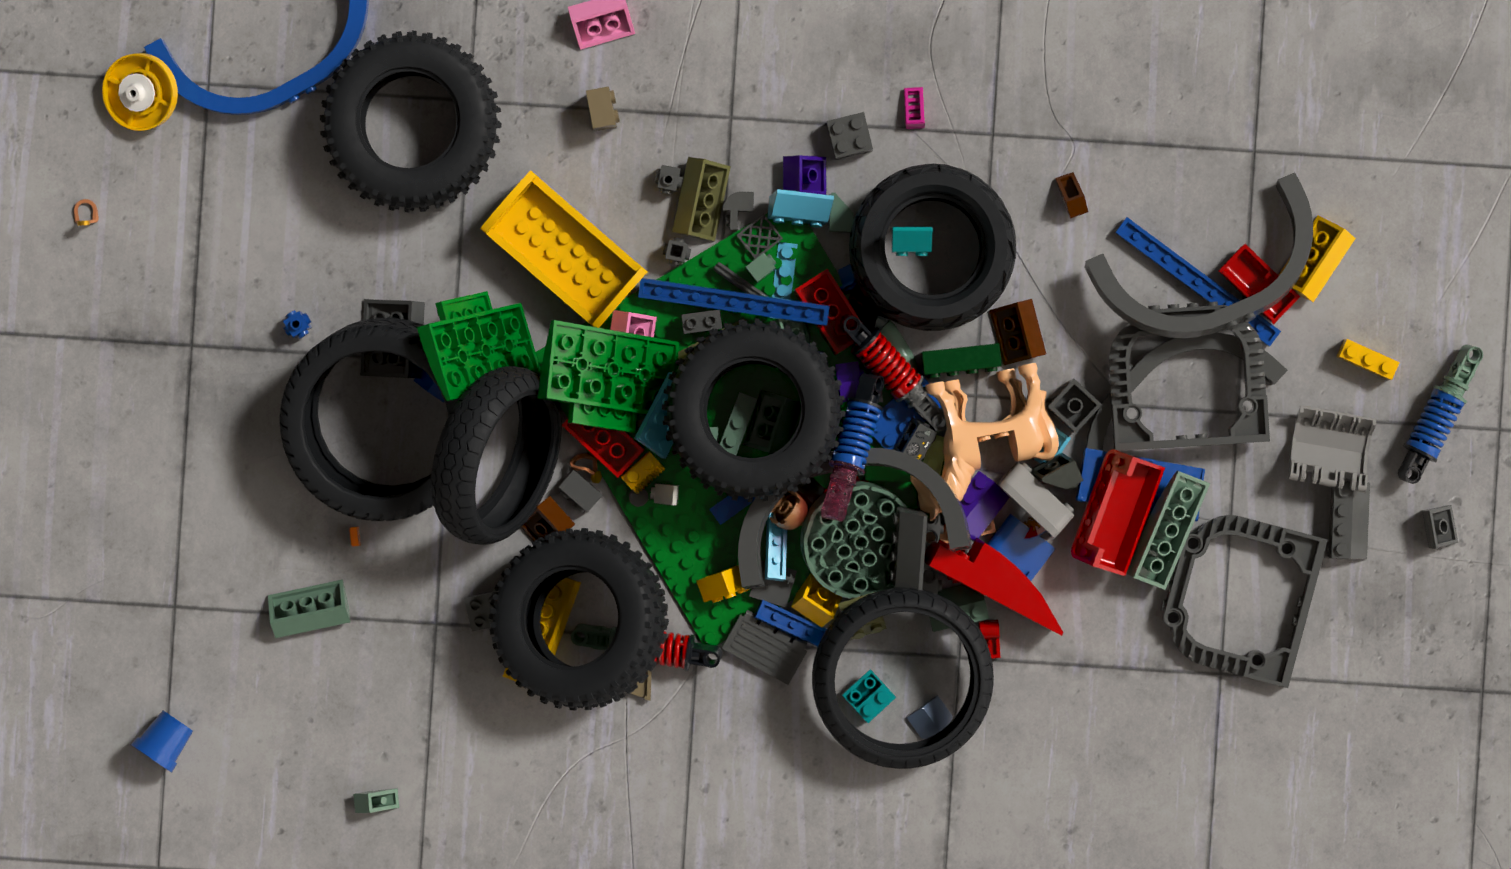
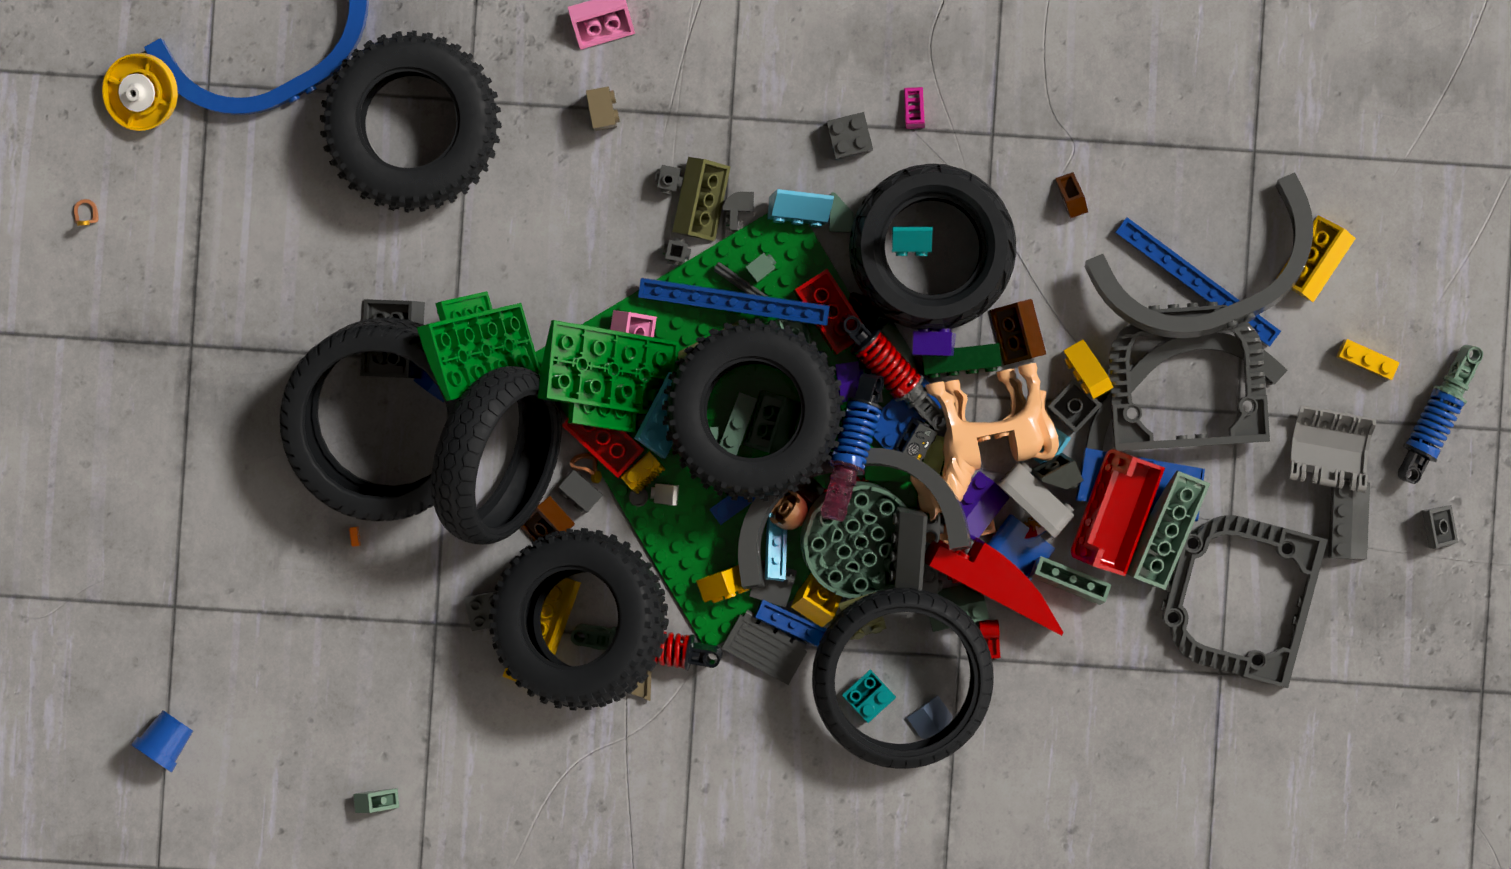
sand green slope [268,579,350,638] -> none
blue brick [283,310,312,339] -> none
yellow piece [480,170,649,328] -> none
dark grey brick [681,310,722,334] -> none
dark grey window [737,214,783,259] -> none
medium azure plate [769,242,798,319] -> none
dark purple slope [783,155,826,195] -> none
blue bracket [838,264,859,294] -> none
red container [1218,244,1300,324] -> none
none -> dark purple slope [912,328,956,356]
none -> sand green brick [1030,556,1112,605]
none -> yellow brick [1063,339,1114,399]

